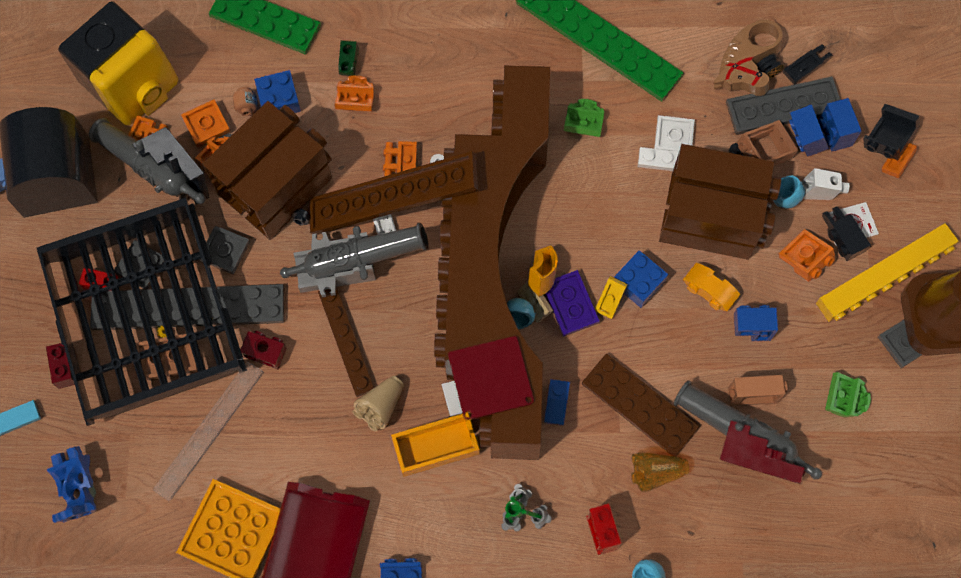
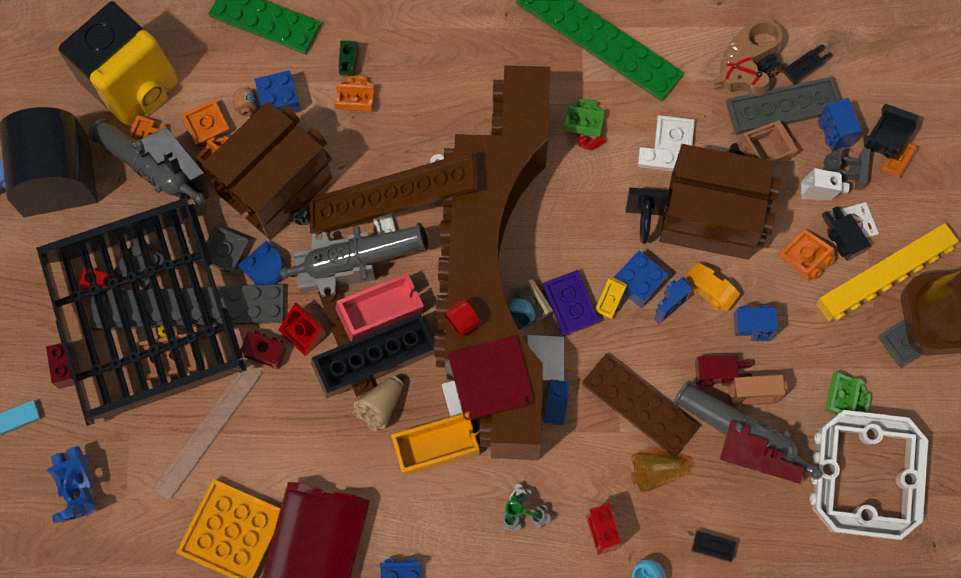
orange plate [383,141,417,176] -> none
light orange brick [528,245,558,297] -> none
medium azure hat [773,176,805,209] -> none
blue brick [789,104,829,157] -> none
none -> blue slope [238,241,286,285]
none -> red slope [278,302,326,356]
none -> black brick [311,314,434,399]
none -> coral piece [336,273,424,341]
none -> red piece [443,299,481,337]
none -> white sticker [527,335,564,381]
none -> red arm [577,135,605,151]
none -> black tile [625,187,668,244]
none -> blue plate [654,277,692,324]
none -> black plate [691,531,736,563]
none -> dark red hinge [695,355,753,387]
none -> white panel [810,410,928,540]
none -> dark grey tile [823,147,871,190]

